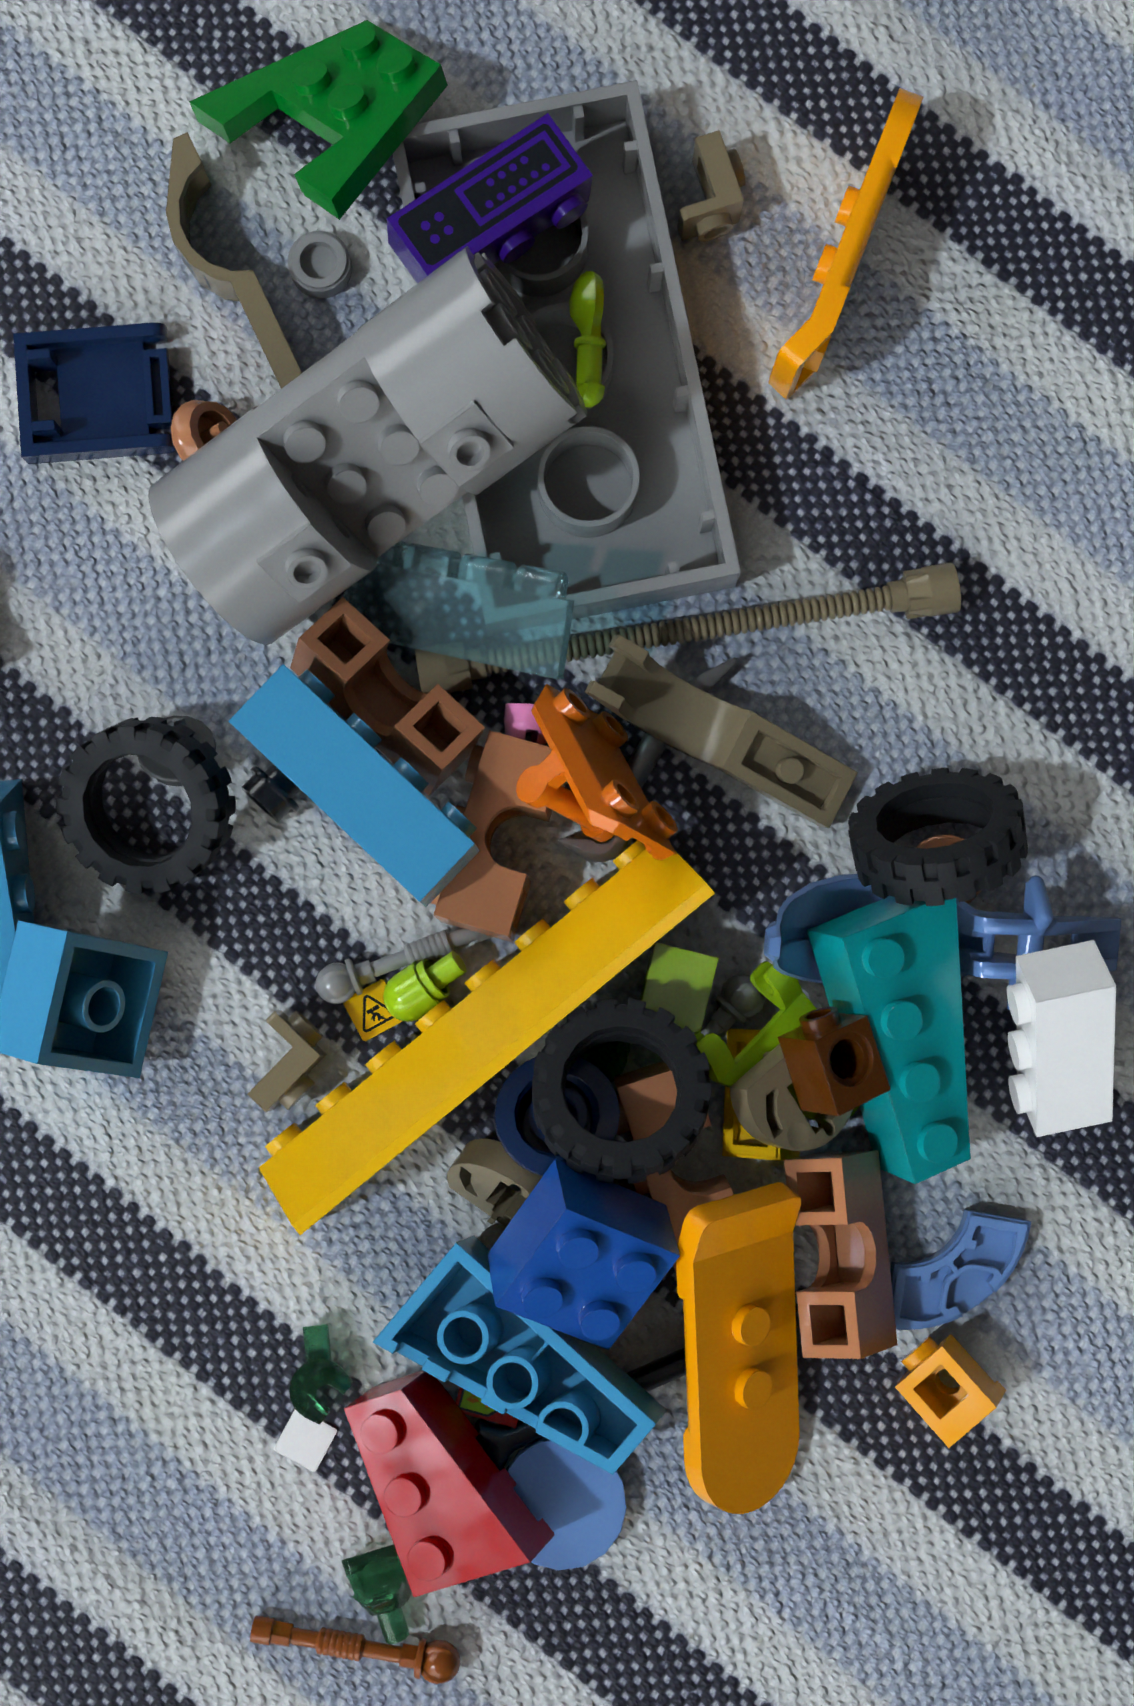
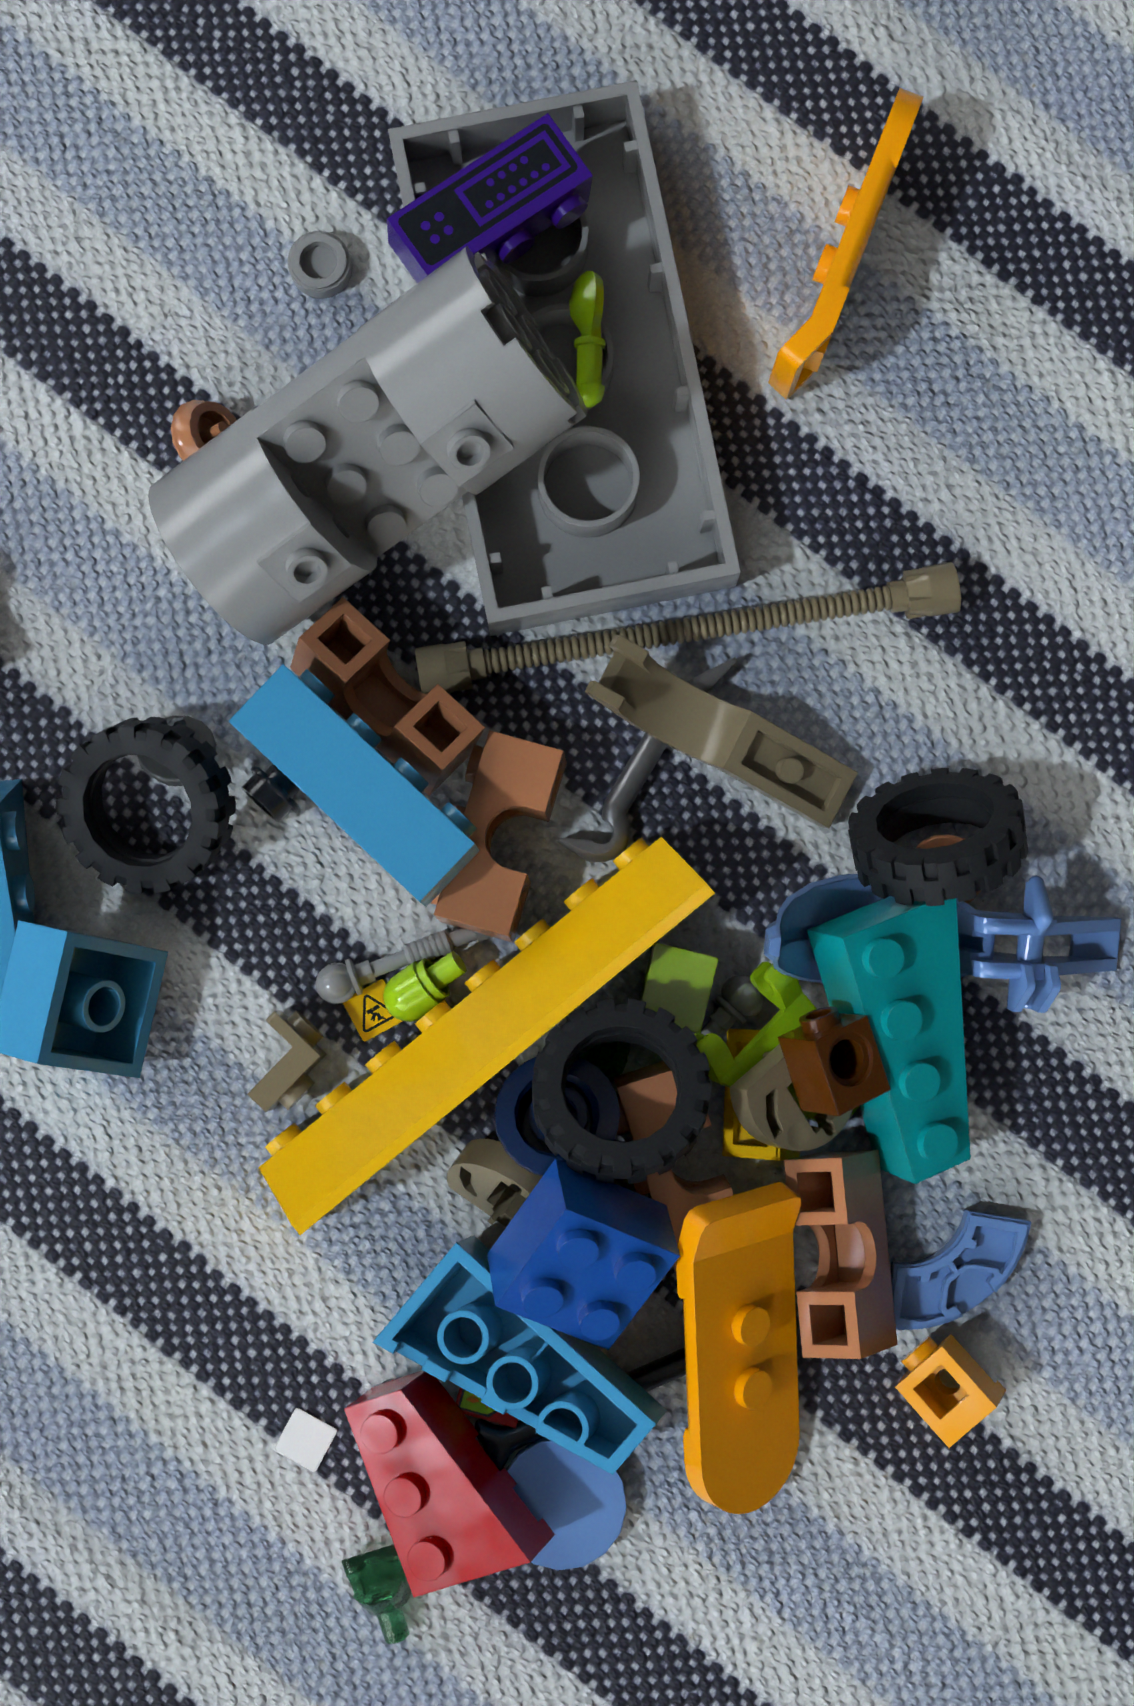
dark blue container [13,323,175,464] -> none
dark tan piece [166,132,302,389] -> none
green wing [189,20,448,220] -> none
dark orange piece [250,1615,461,1684] -> none
clear green piece [289,1324,353,1425] -> none
clear light blue windscreen [344,541,574,679] -> none
bright pink hinge [504,703,547,745] -> none
orange shield [516,684,678,861] -> none
dark tan bracket [677,130,746,242] -> none
white brick [1007,940,1116,1137] -> none

